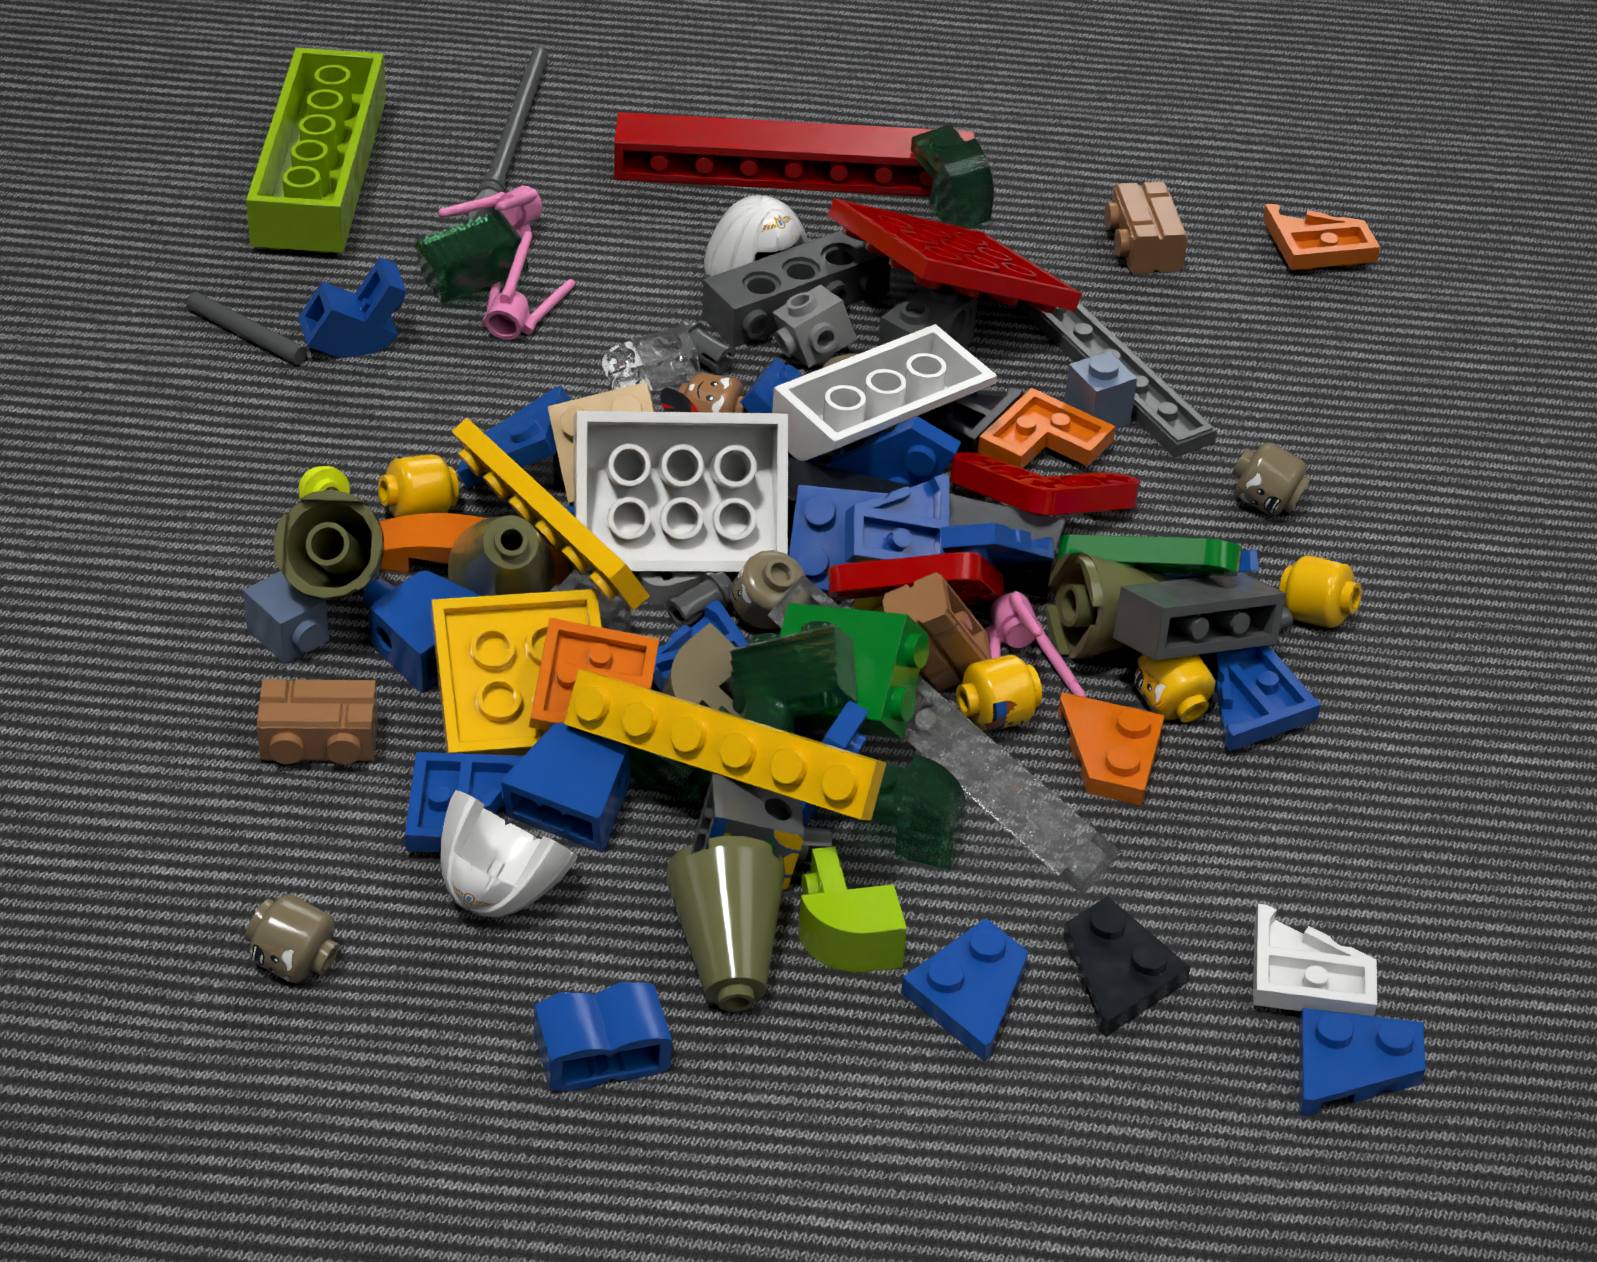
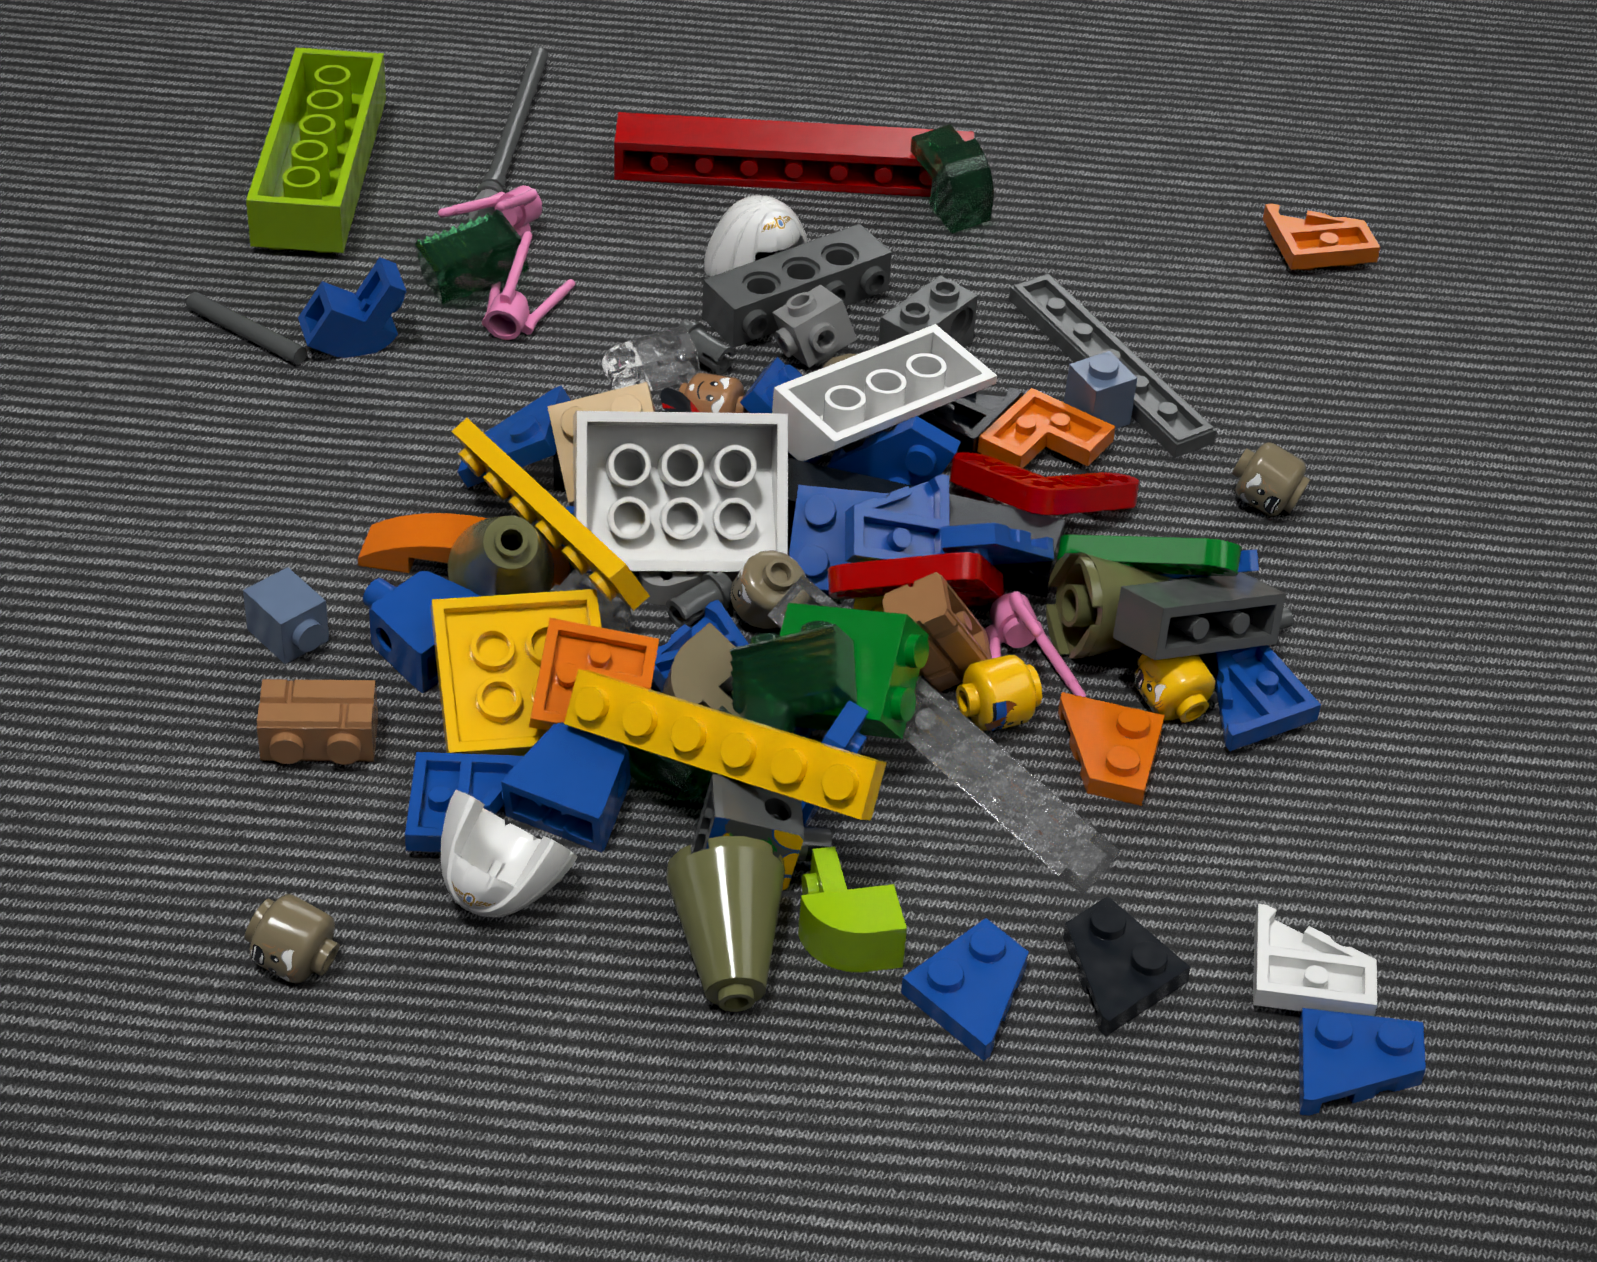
olive cone [273,490,384,600] -> none
neon yellow plate [298,466,350,501] -> none
yellow head [378,454,459,518] -> none
blue brick [533,982,673,1091] -> none
red plate [828,198,1082,314] -> none
clear green brick [872,754,966,870] -> none
medium nougat brick [1104,182,1188,274] -> none
yellow head [1279,555,1362,628] -> none

